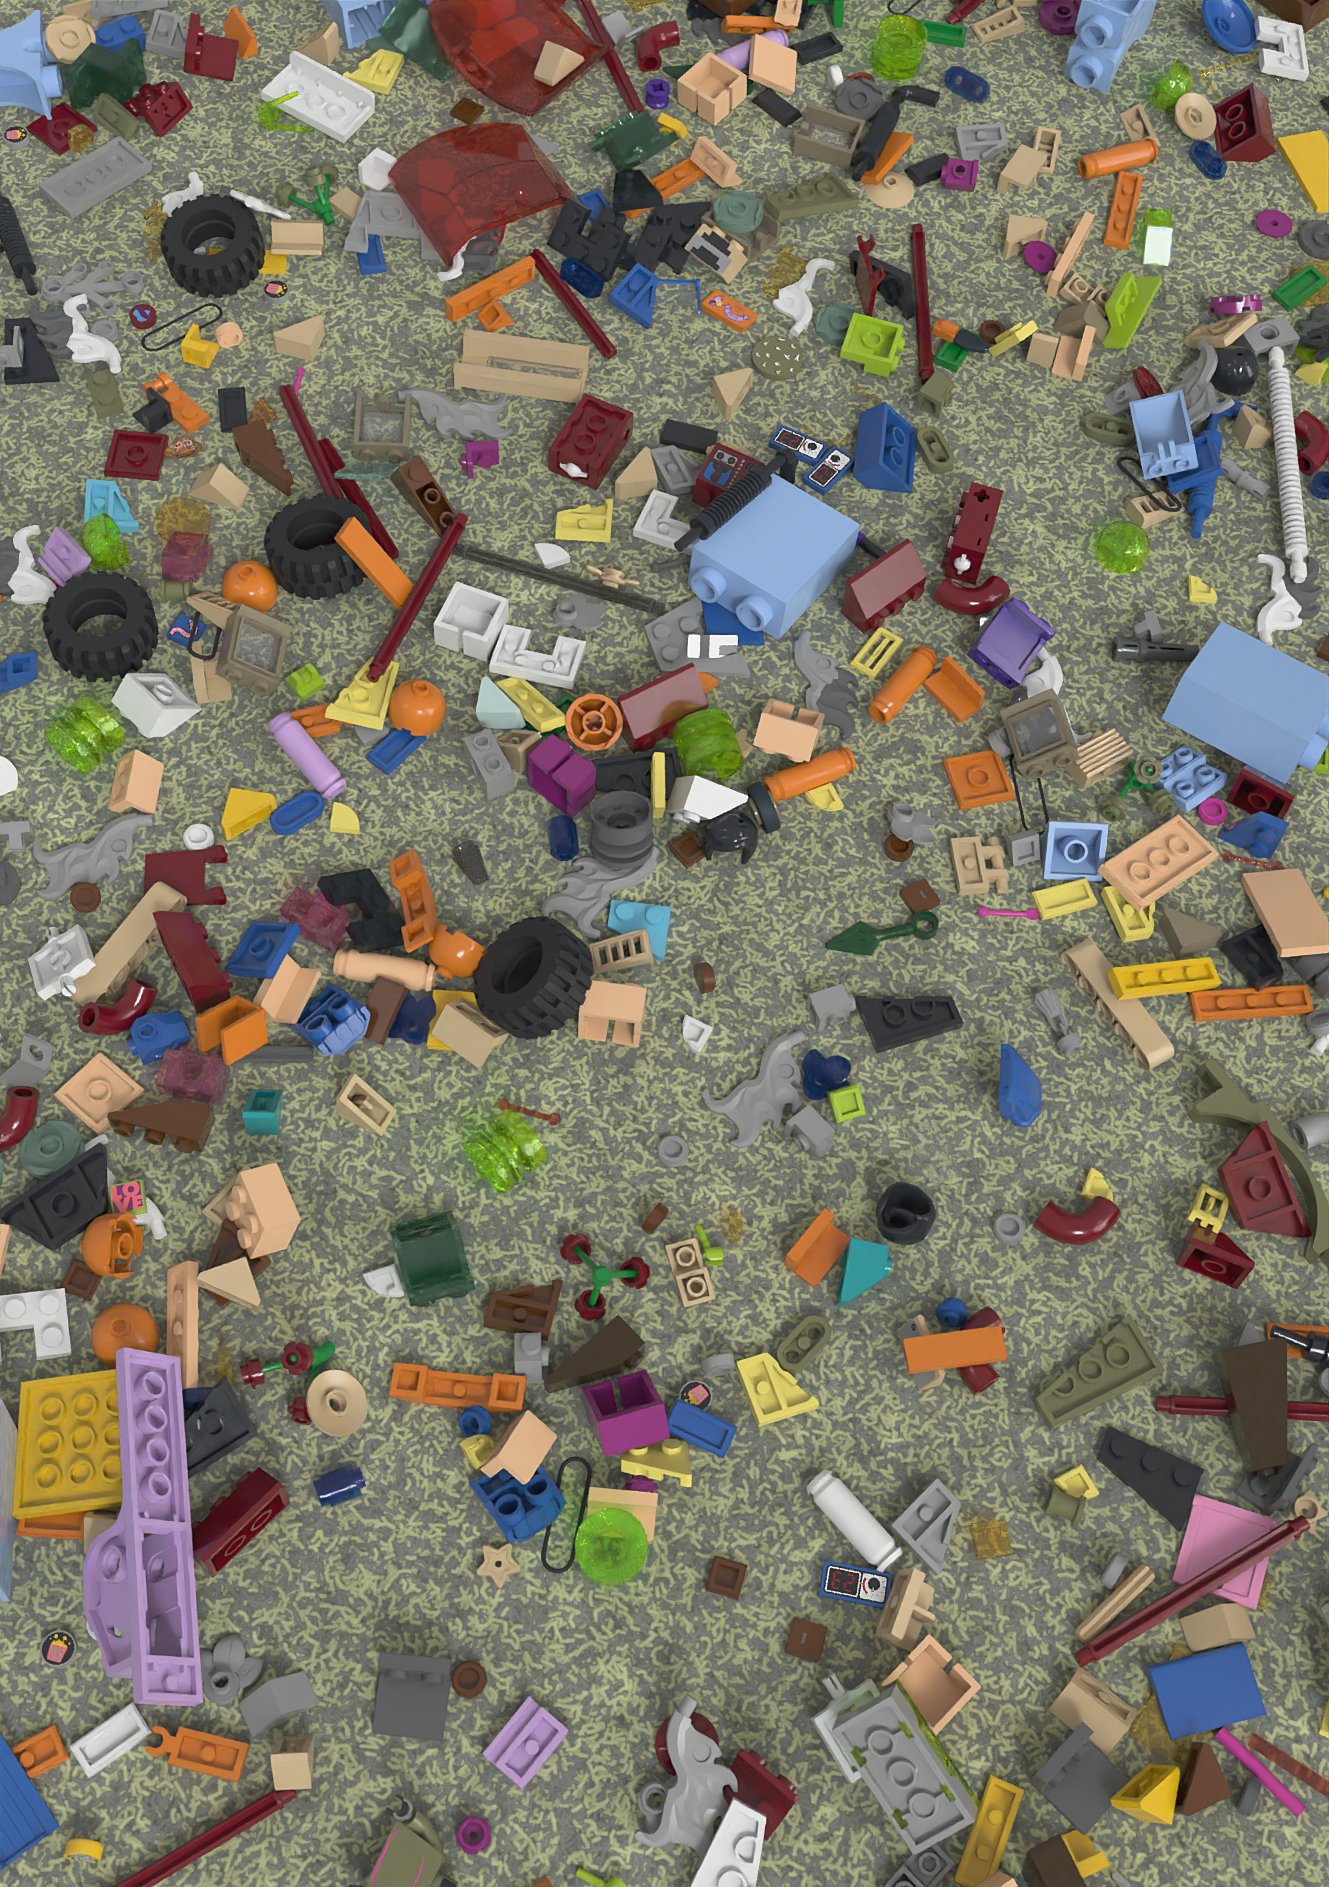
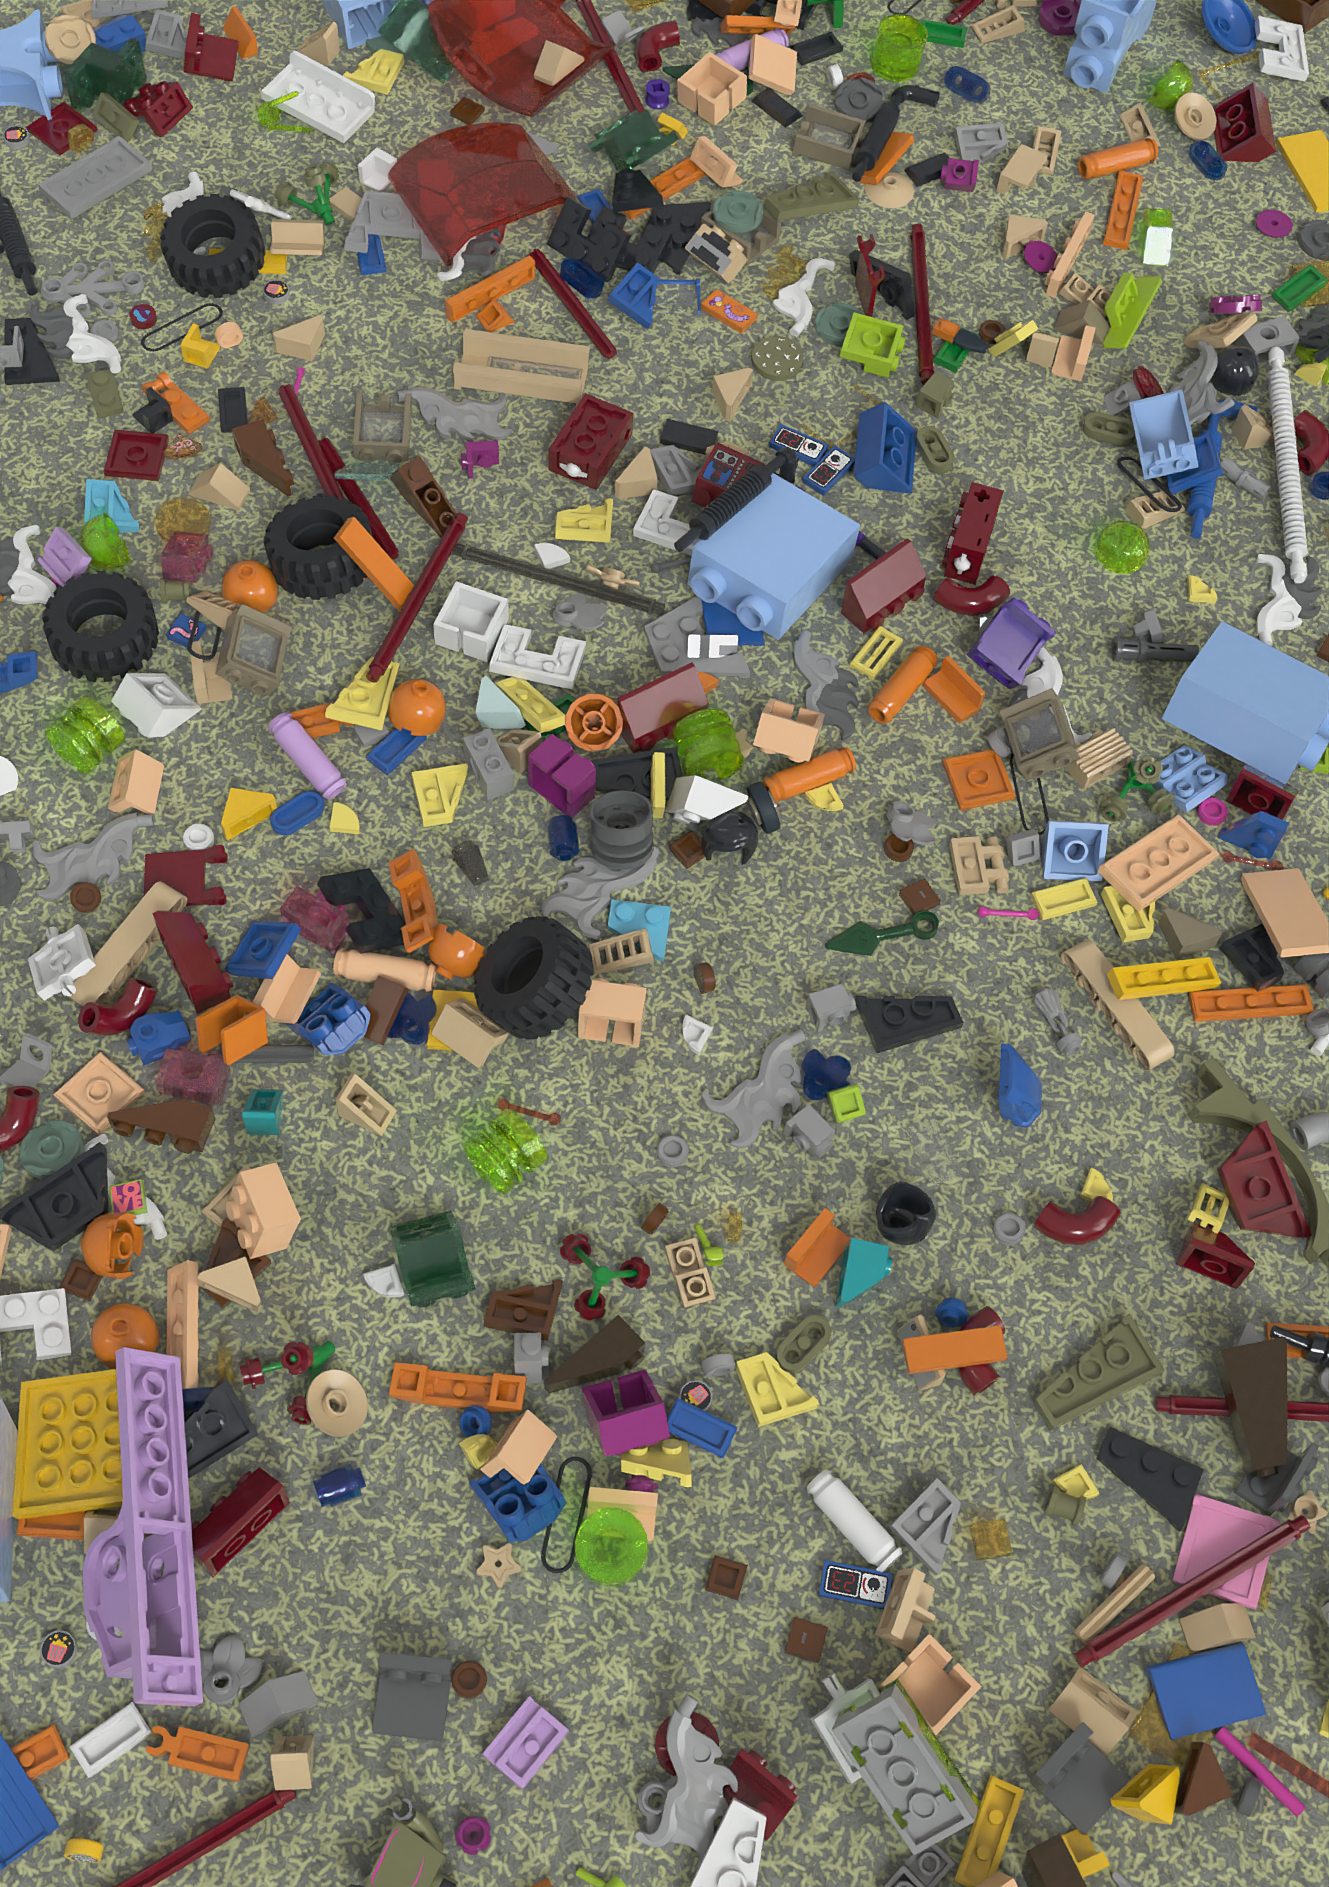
lime tile [285,662,326,702] -> none
none -> light yellow wing [412,763,468,827]

